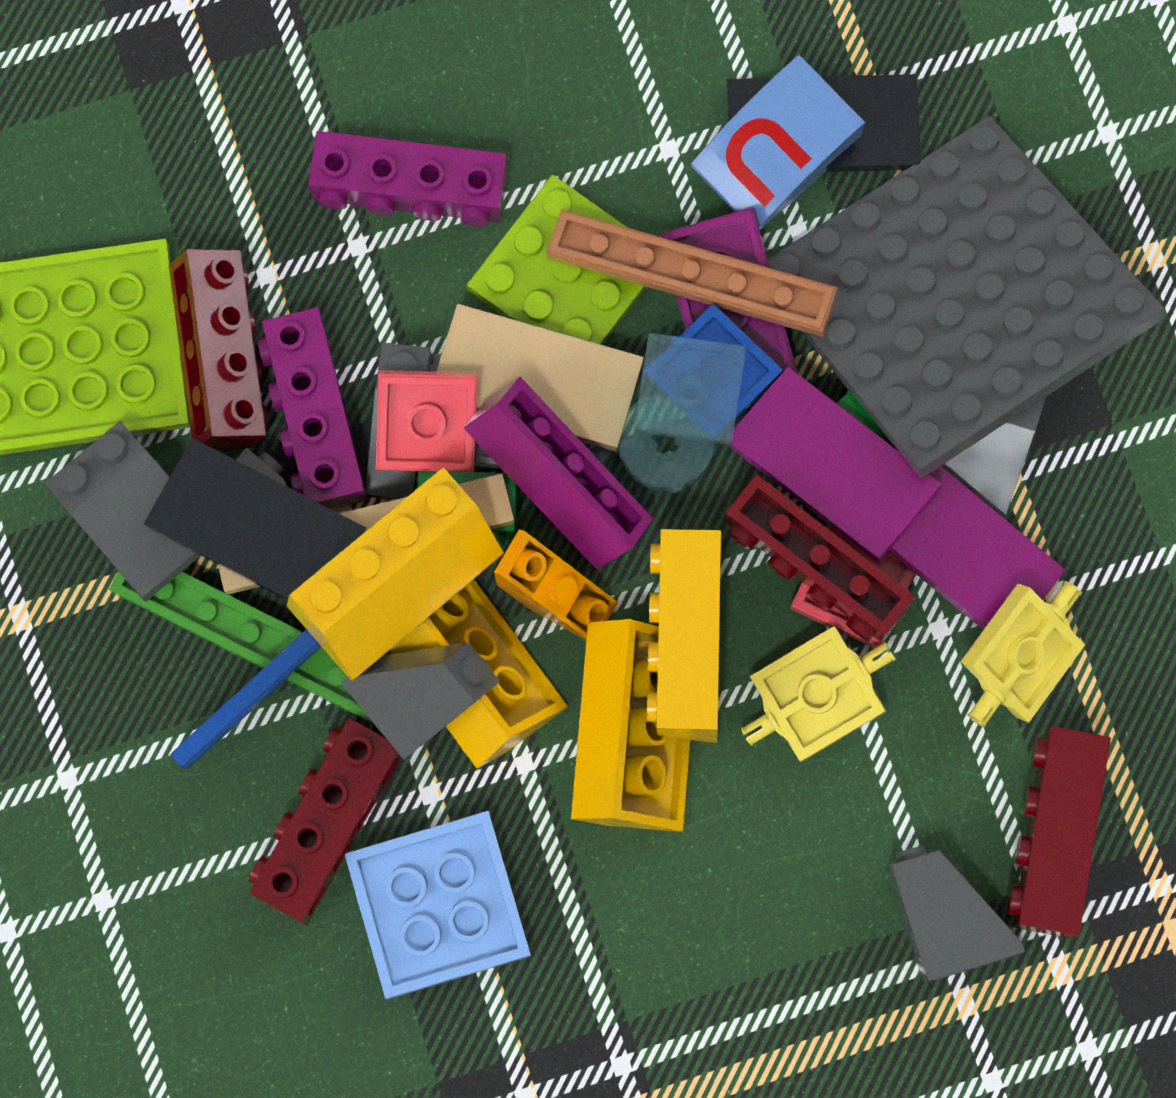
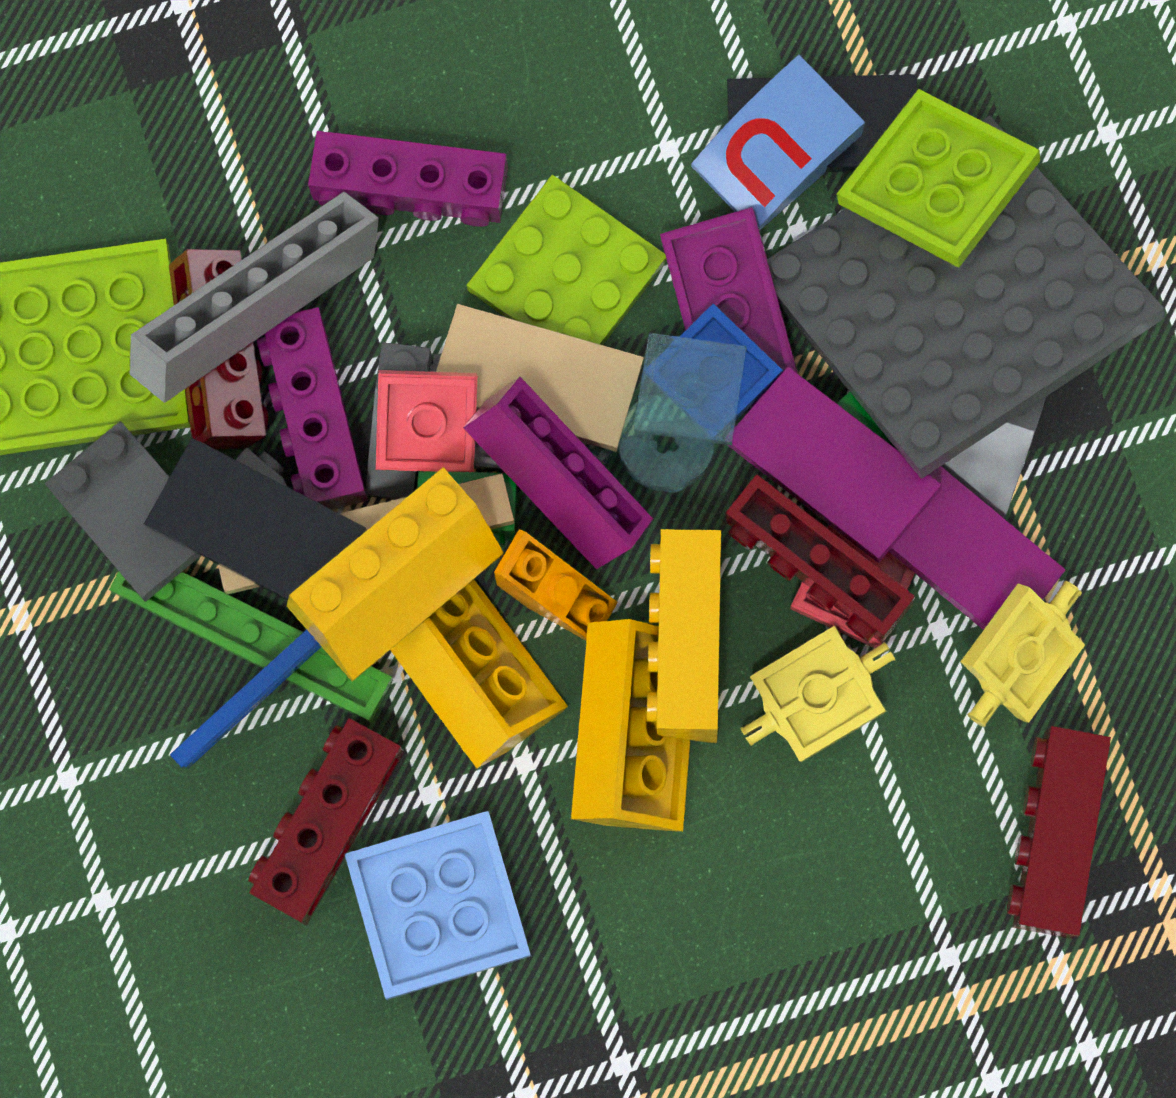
dark grey slope [340,642,500,760] -> none
nougat tile [546,209,838,337] -> none
dark grey slope [887,845,1025,984] -> none
none -> light grey brick [130,192,379,403]
none -> lime plate [837,89,1040,268]

